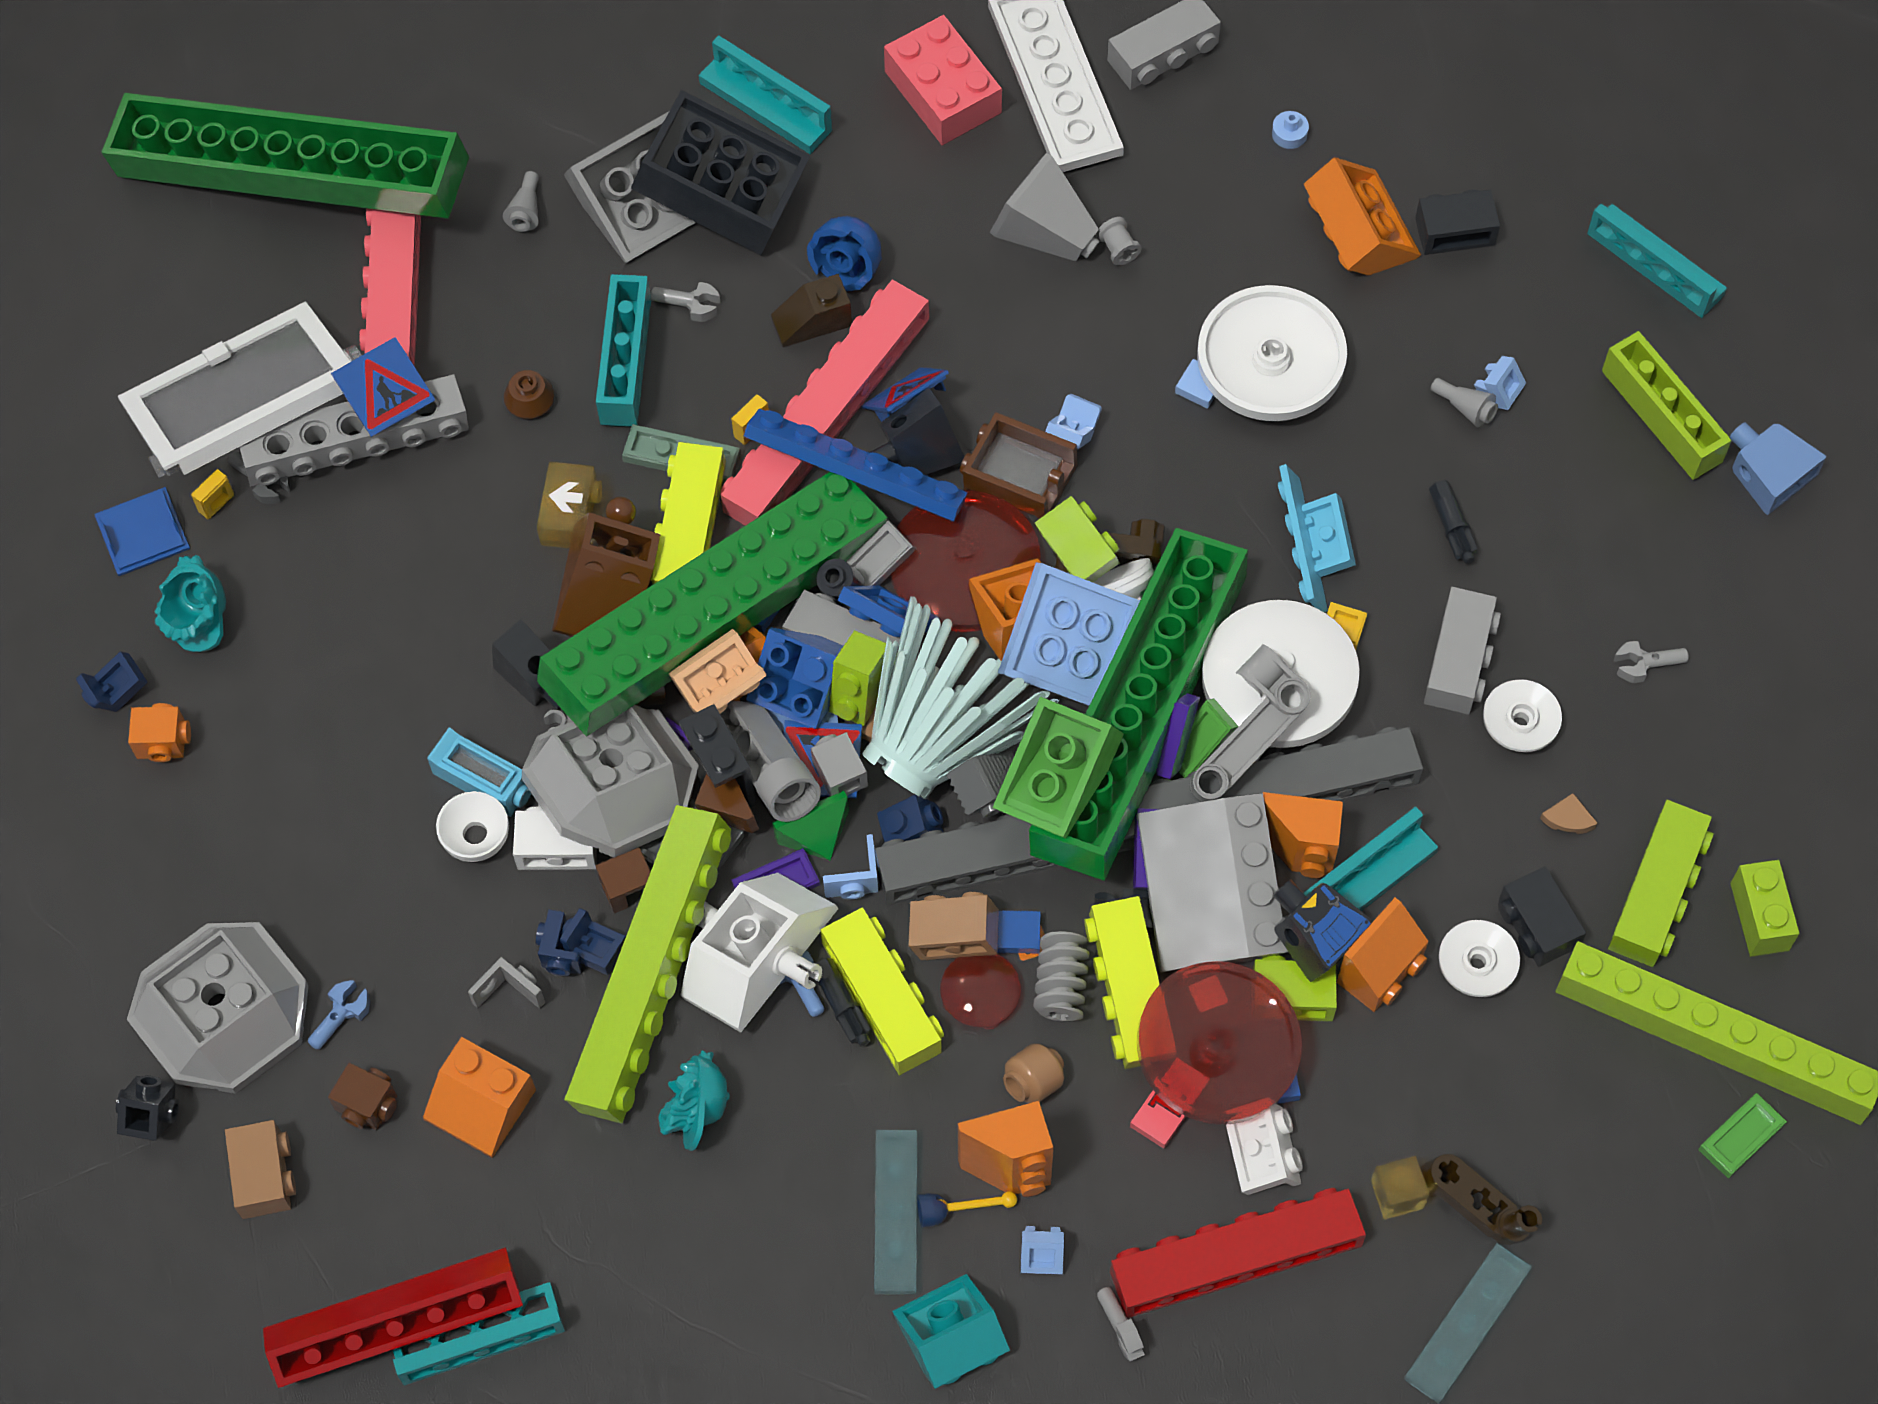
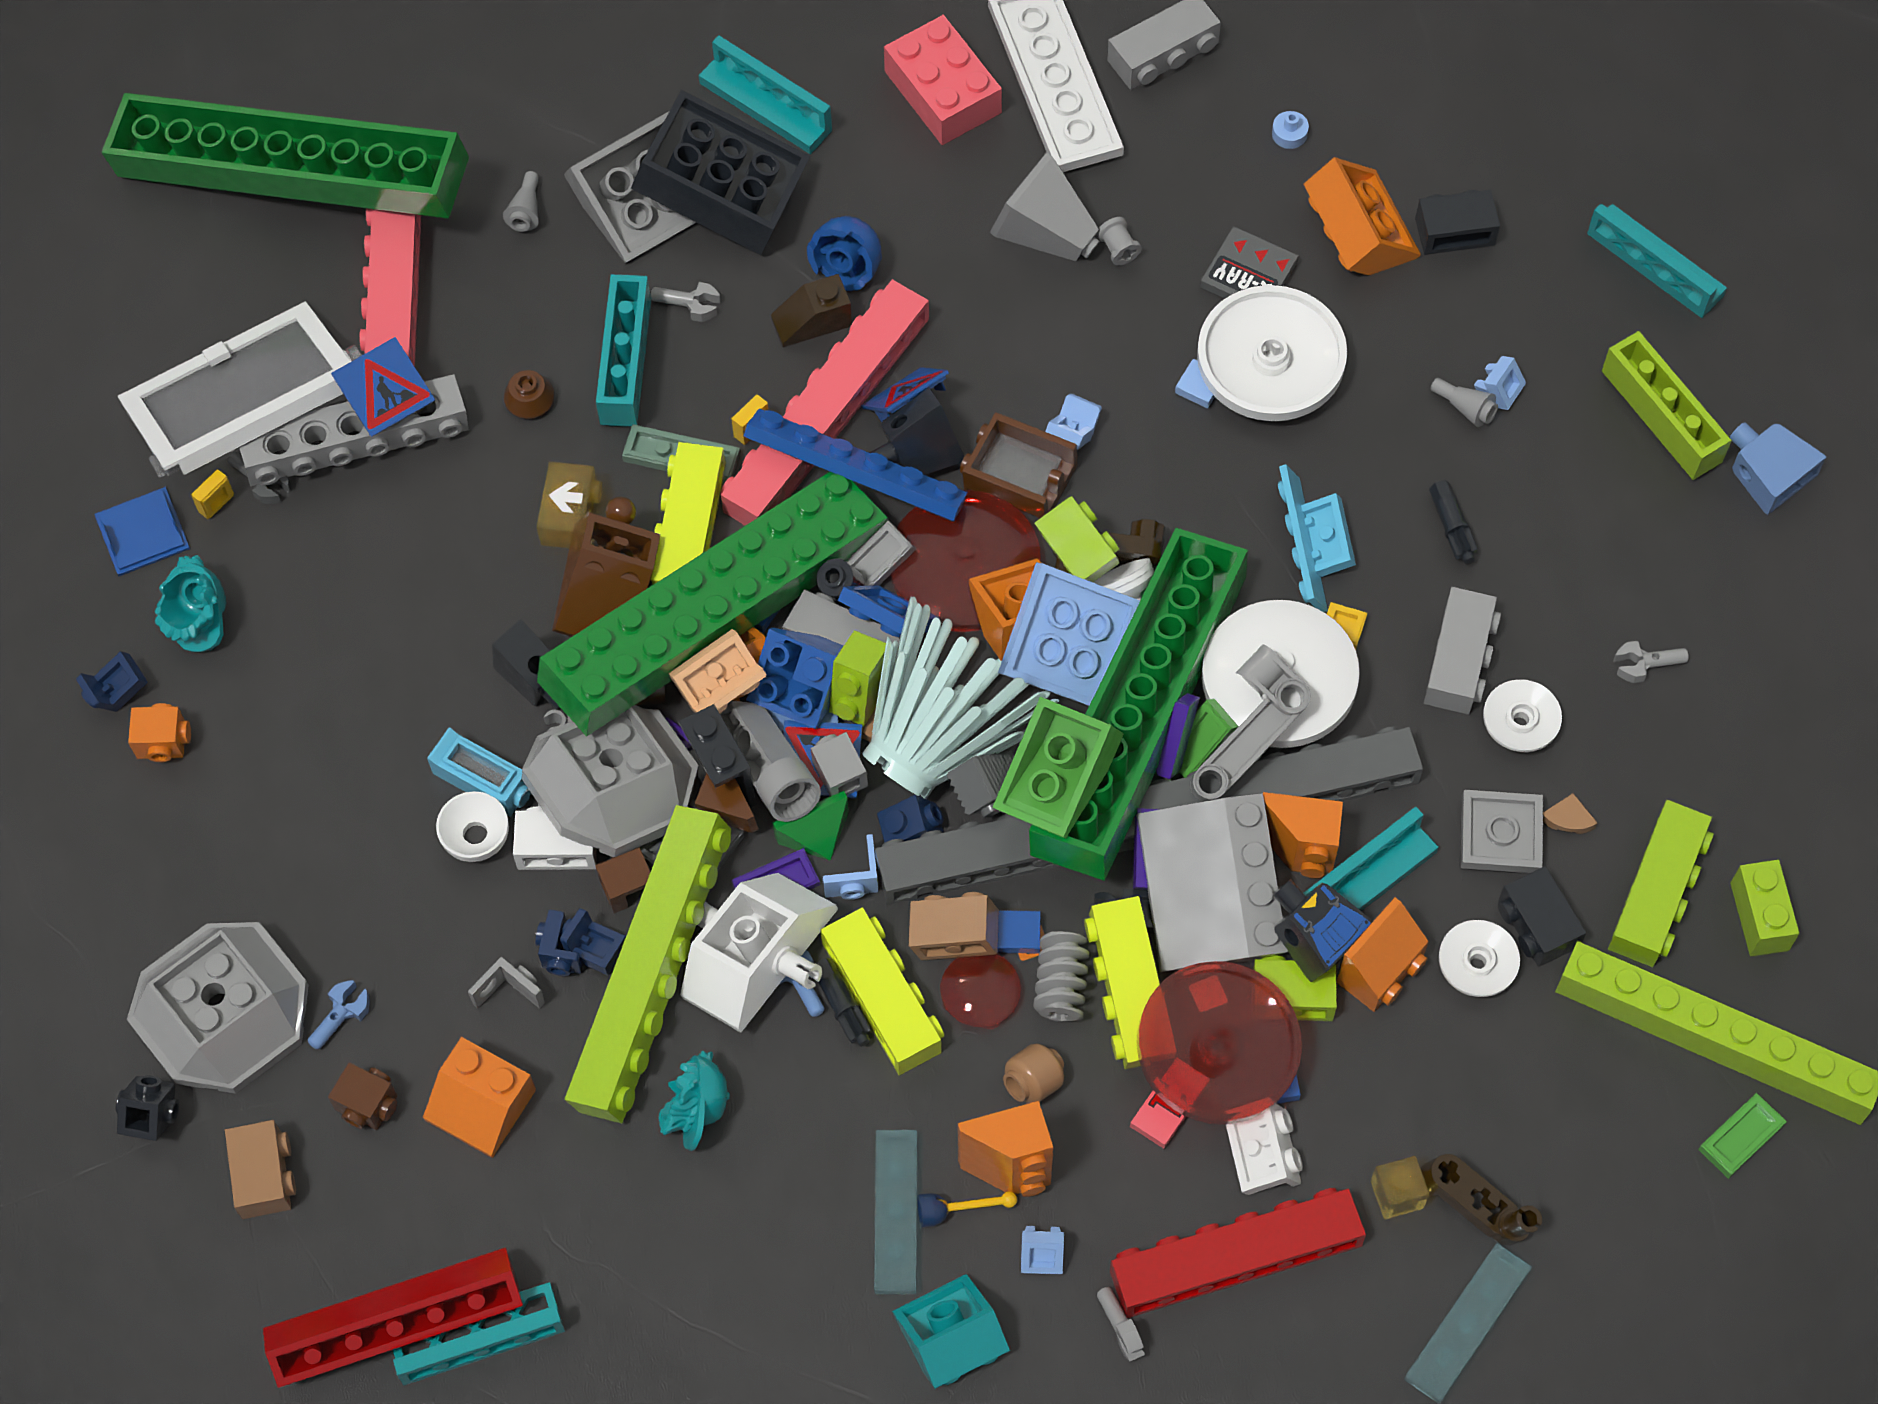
none -> dark grey tile [1200,226,1299,299]
none -> light grey plate [1461,790,1543,873]

